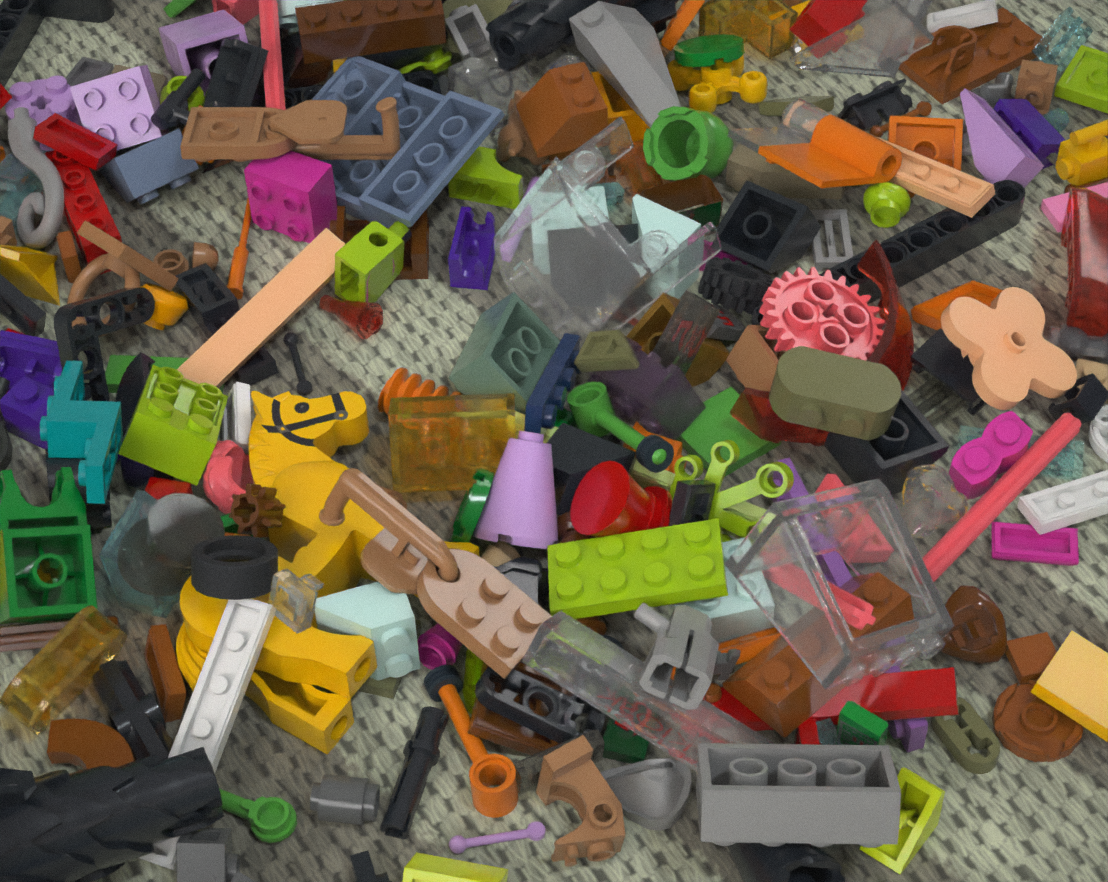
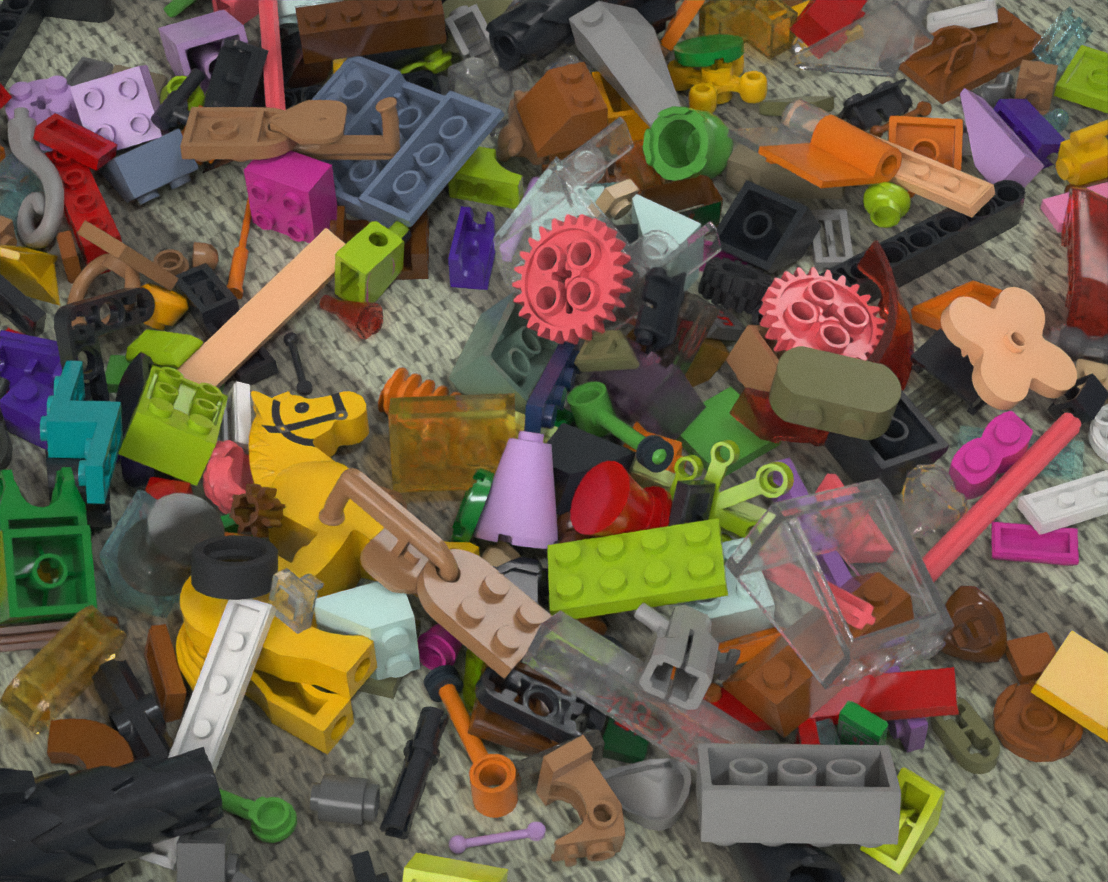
none -> lime tile [125,329,203,368]
none -> coral gear [512,214,633,345]
none -> tan plate [588,179,640,222]
none -> black hinge [633,267,687,355]

